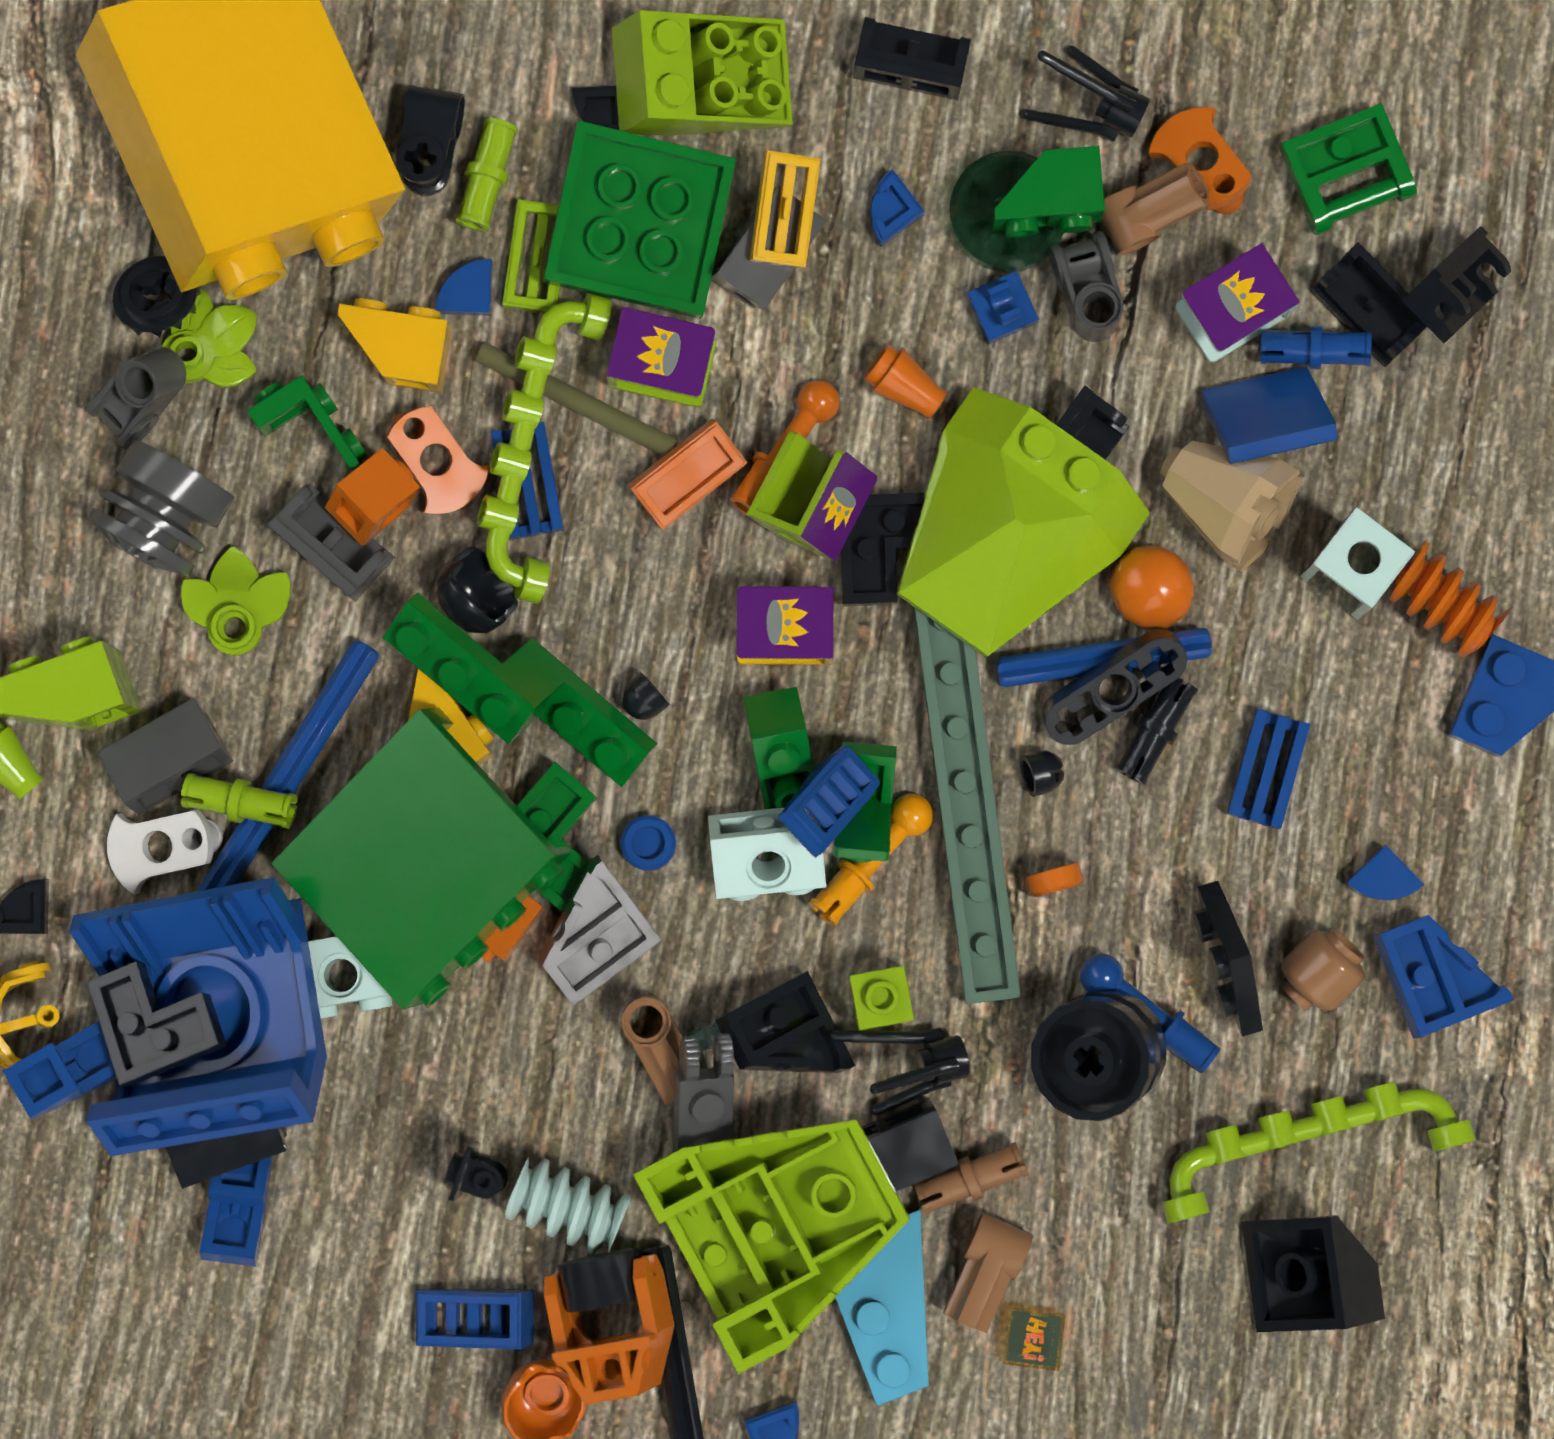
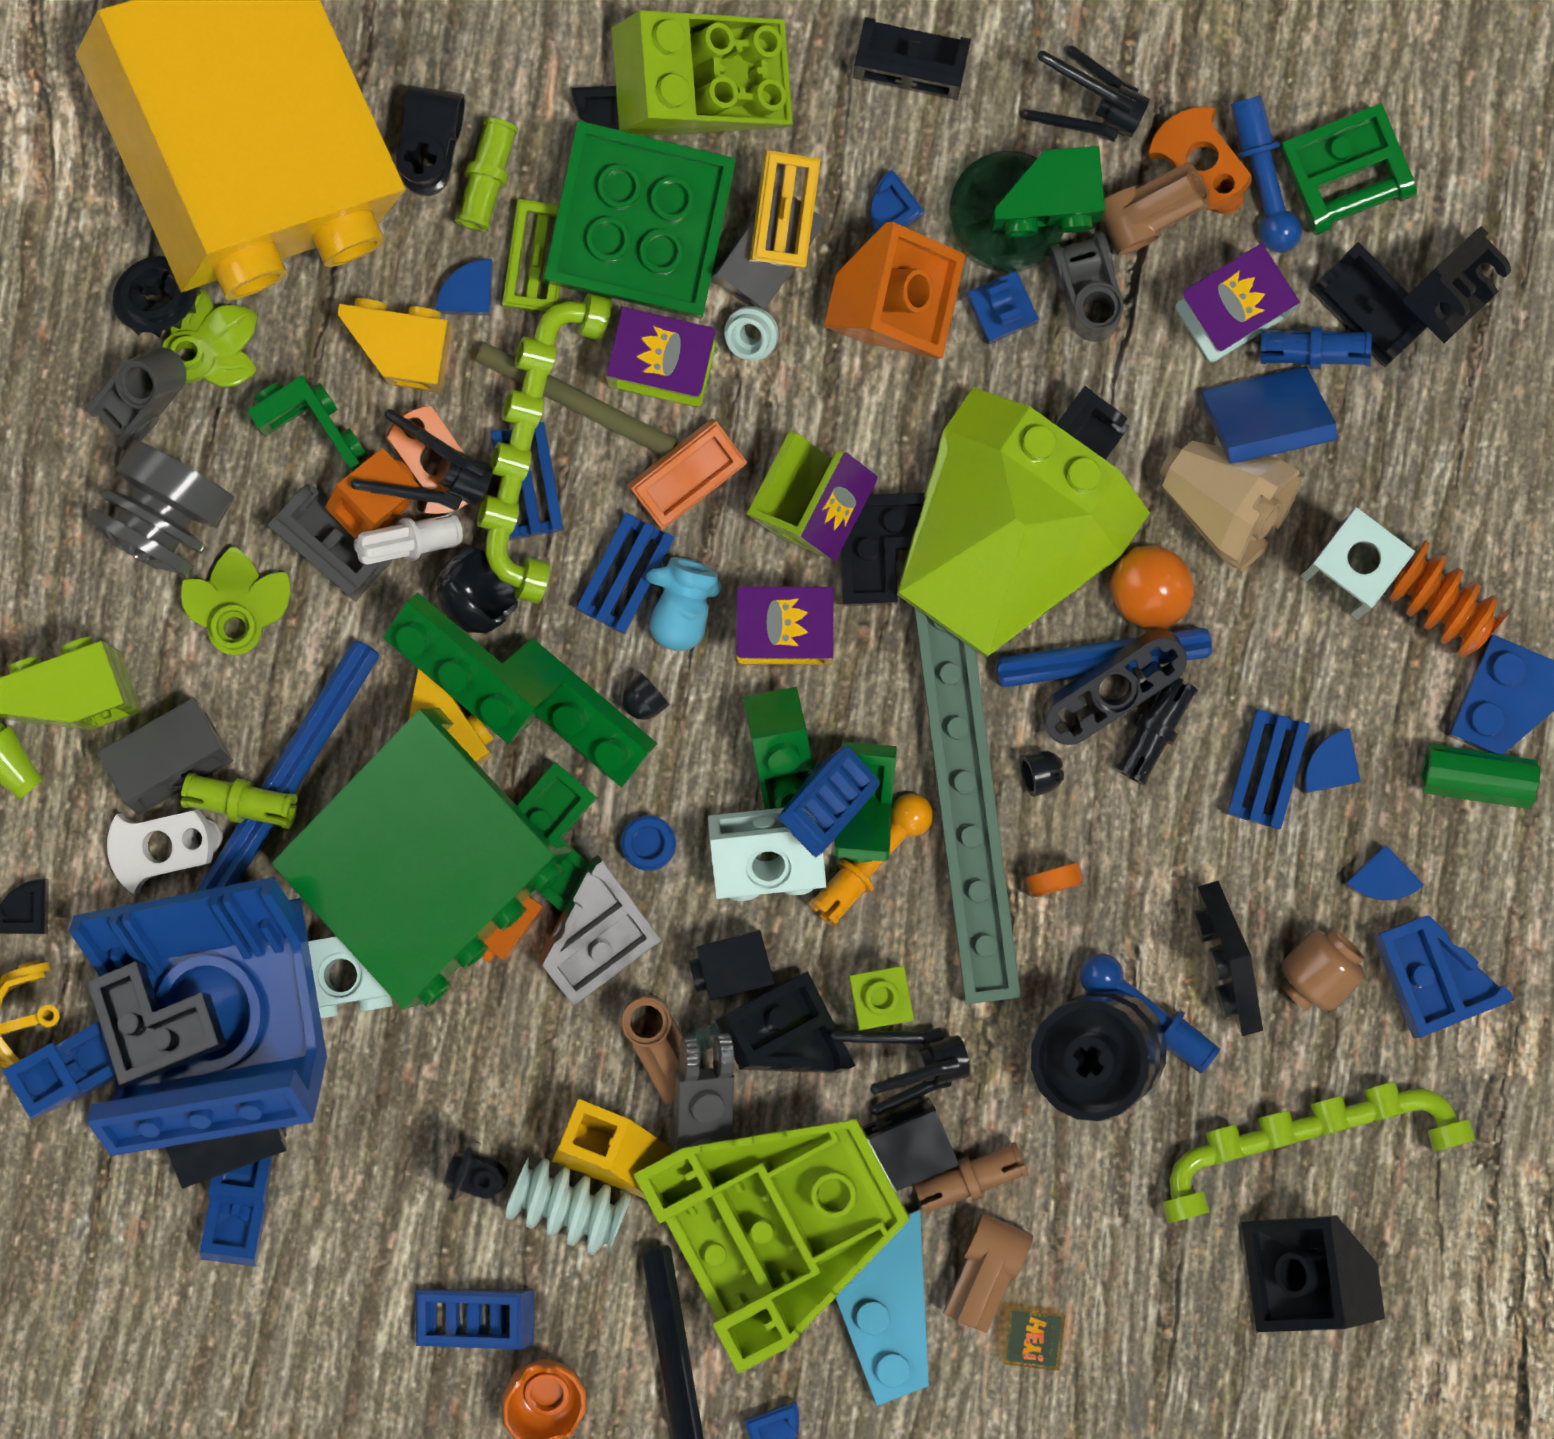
orange piece [544,1247,675,1405] -> none
orange pin [730,380,840,518] -> none
orange cone [863,344,947,419] -> none
none -> black plant [351,409,493,511]
none -> white axle [354,513,463,565]
none -> yellow slope [552,1099,672,1199]
none -> blue tile [576,512,675,635]
none -> medium azure animal [646,557,722,651]
none -> black brick [689,930,774,1000]
none -> light aqua plate [724,306,779,361]
none -> orange slope [824,222,966,359]
none -> blue pin [1230,95,1302,253]
none -> blue tile [1303,729,1361,794]
none -> green axle [1420,744,1540,810]

